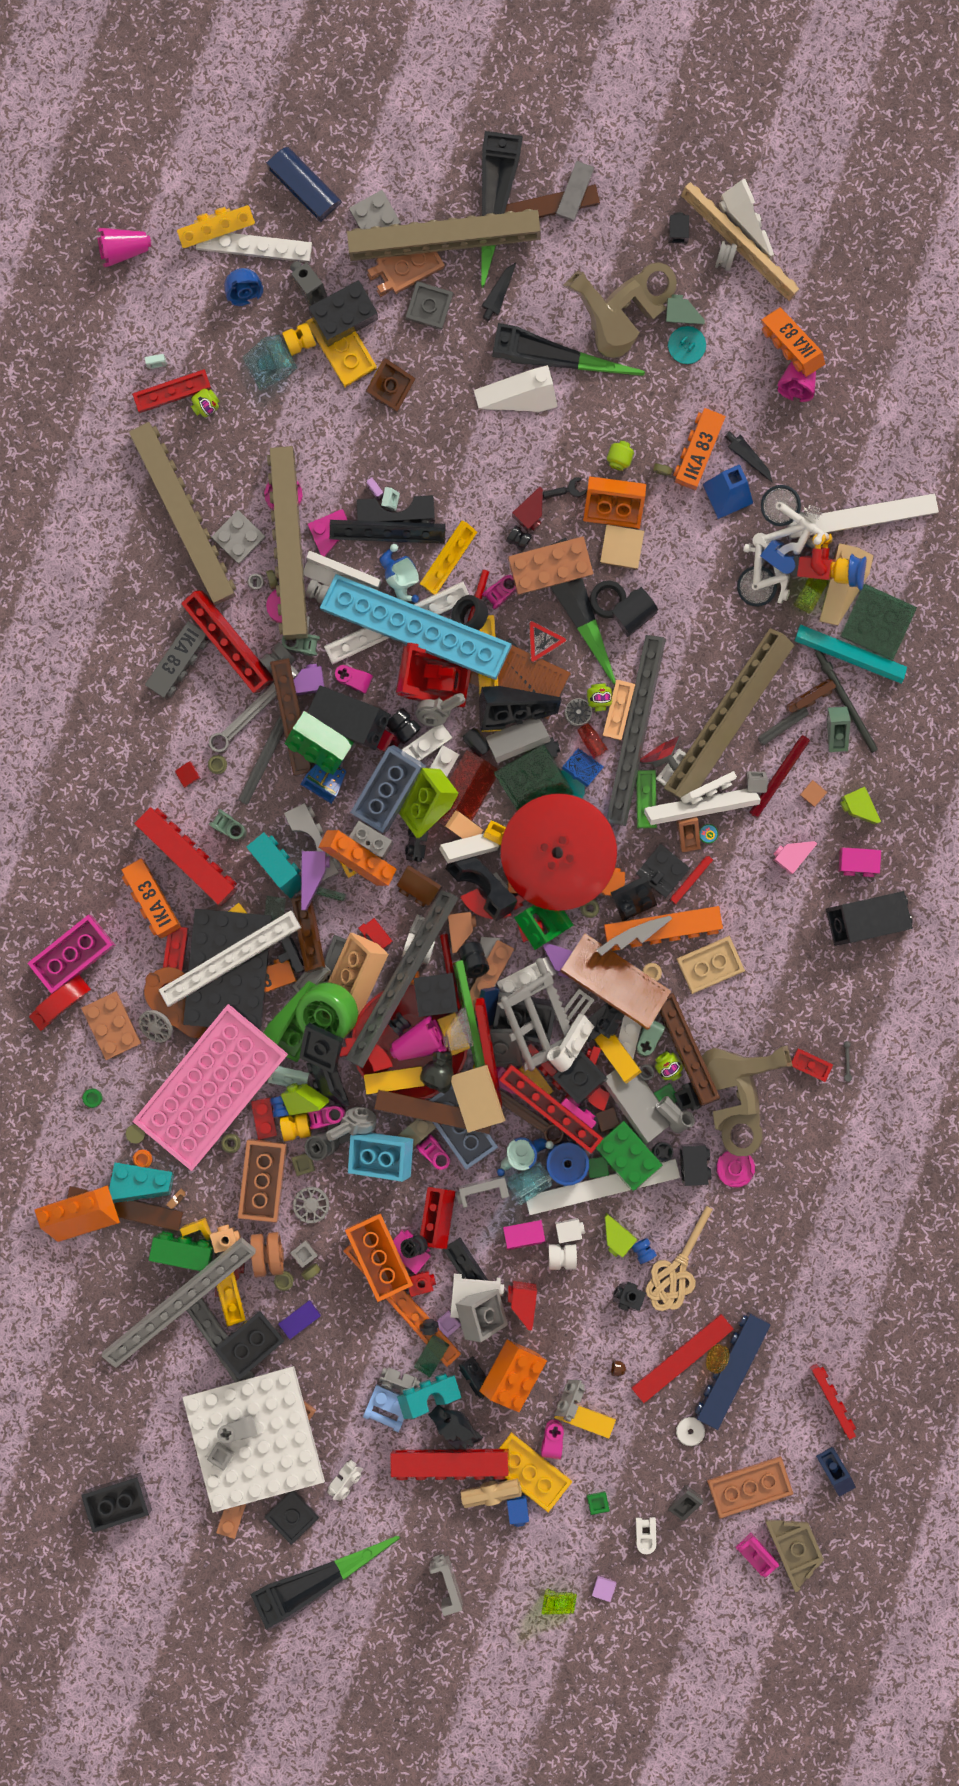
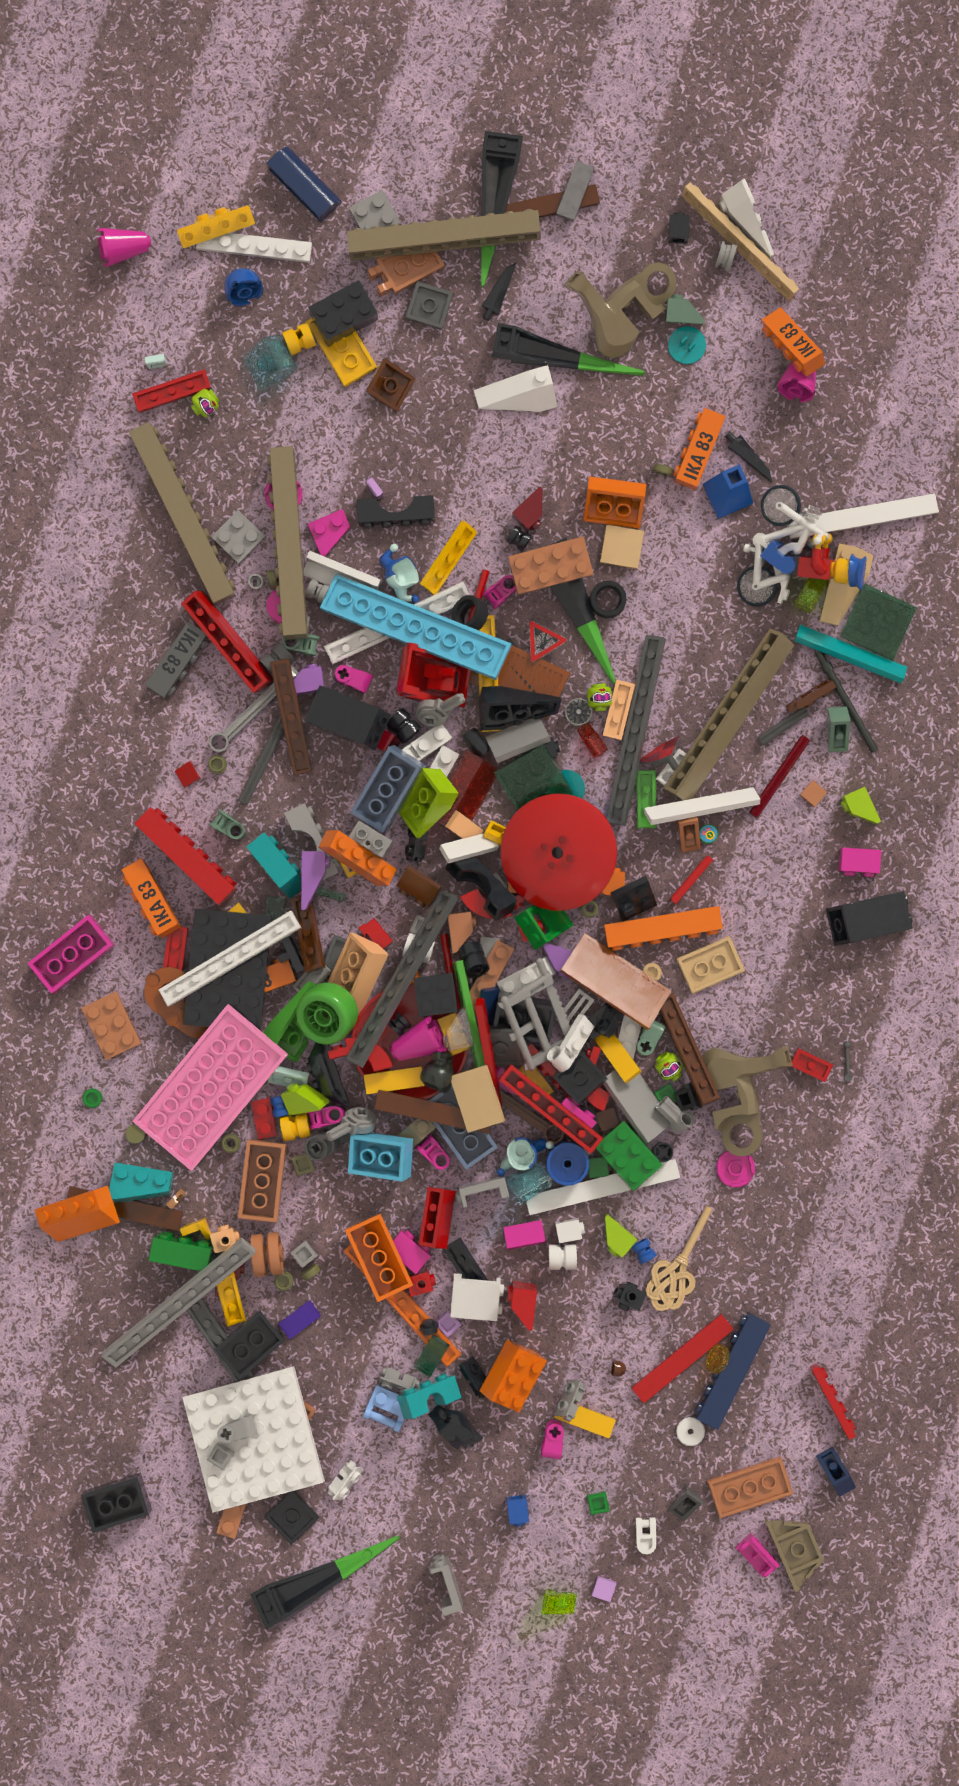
red arch [29,975,91,1031] -> none
orange plate [133,1149,152,1168] -> none
light grey wheel [139,1010,173,1043] -> none
brick [284,711,353,775] -> none
dark grey torso [290,261,328,306] -> none
light grey wheel [293,1187,329,1223] -> none
black hinge [299,1023,343,1074] -> none
blue torso [300,761,346,804] -> none
black tile [329,520,446,544] -> none
light aqua tile [381,487,400,512] -> none
red brick [390,1449,509,1480] -> none
black wheel [400,1235,428,1259] -> none
light grey slope [456,1289,508,1342] -> none
tan piece [461,1478,522,1508] -> none
yellow tile [498,1432,572,1513] -> none
black piece [543,477,587,499] -> none
blue piece [562,748,604,787] -> none
light grey slope [596,916,672,956] -> none
lime head [606,441,634,471] -> none
black brick [611,587,659,637] -> none
black hinge [636,844,690,898] -> none
dark grey hinge [639,1064,655,1080] -> none
black brick [679,1143,712,1186] -> none
white tile [681,771,737,805] -> none
light grey slope [747,771,768,793] -> none
bright pink slope [773,841,817,874] -> none

